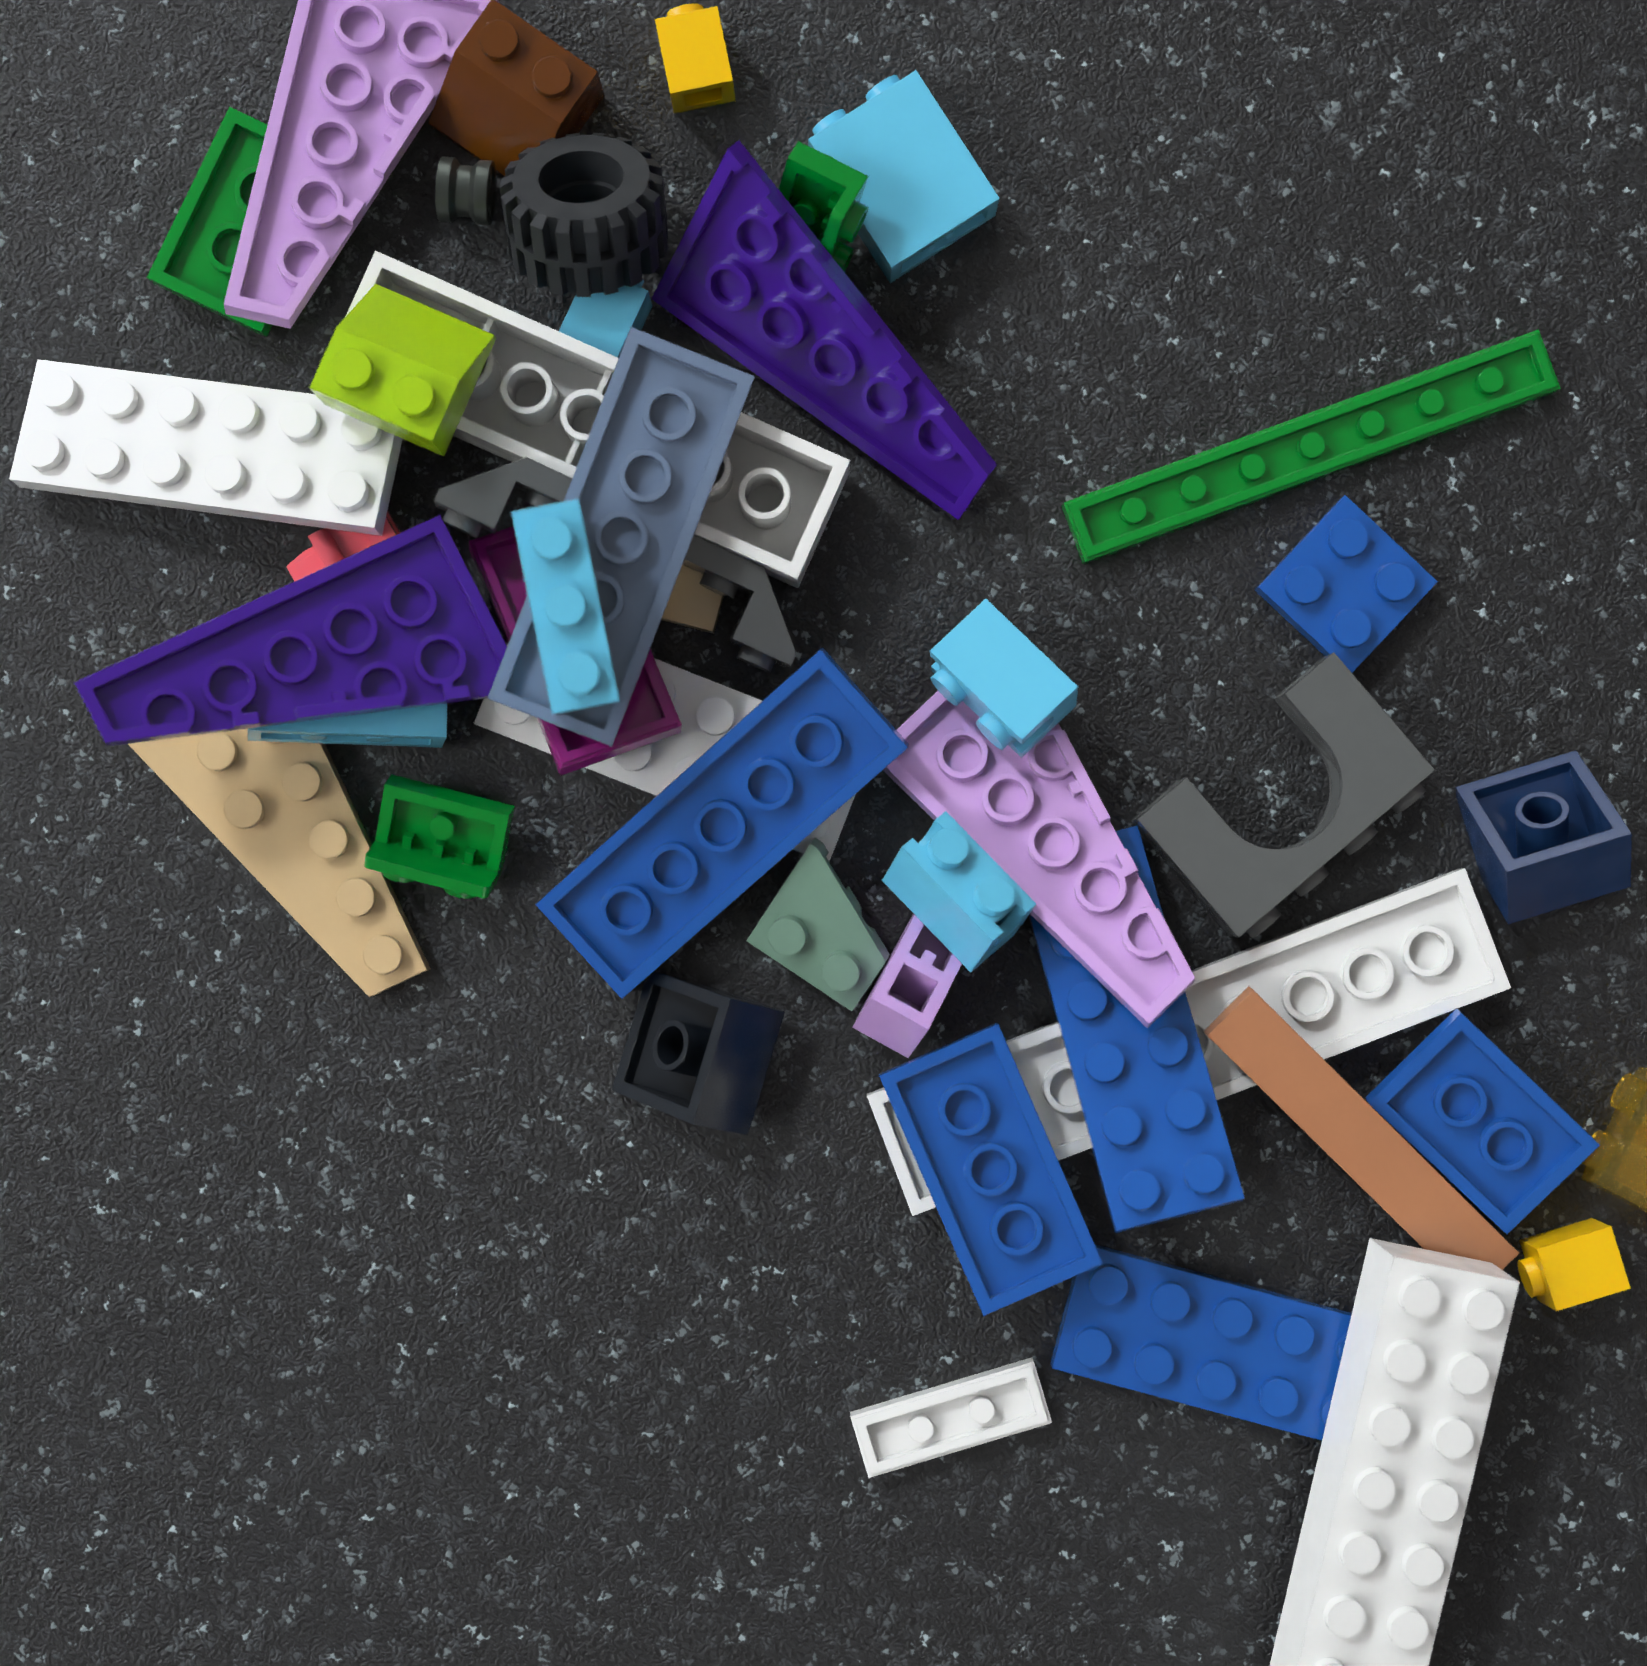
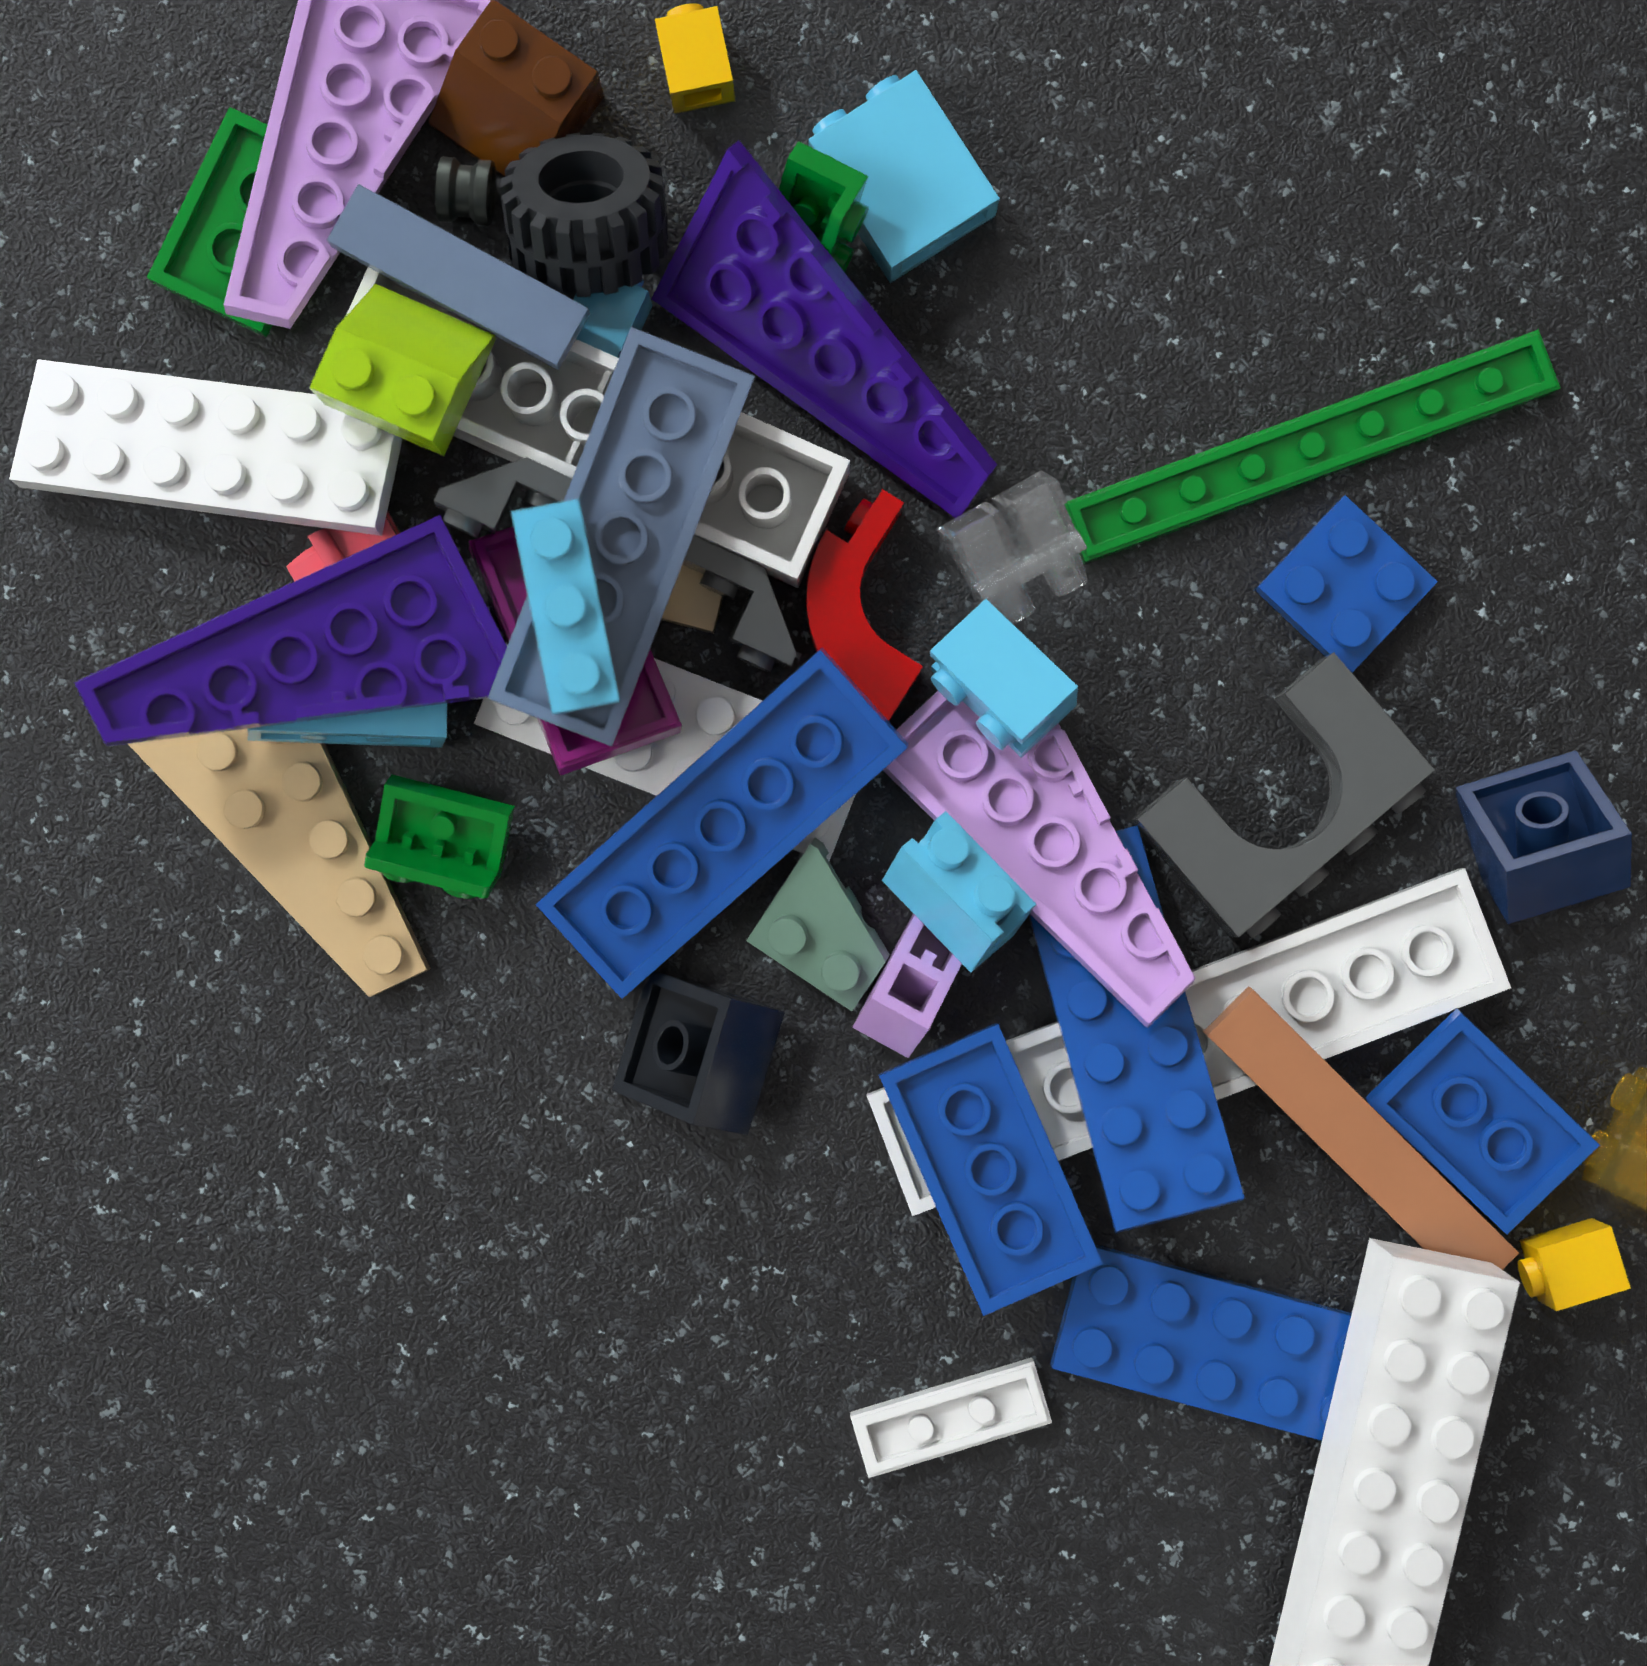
none -> sand blue tile [326,184,590,370]
none -> red arch [807,489,923,721]
none -> clear hips [936,470,1088,624]

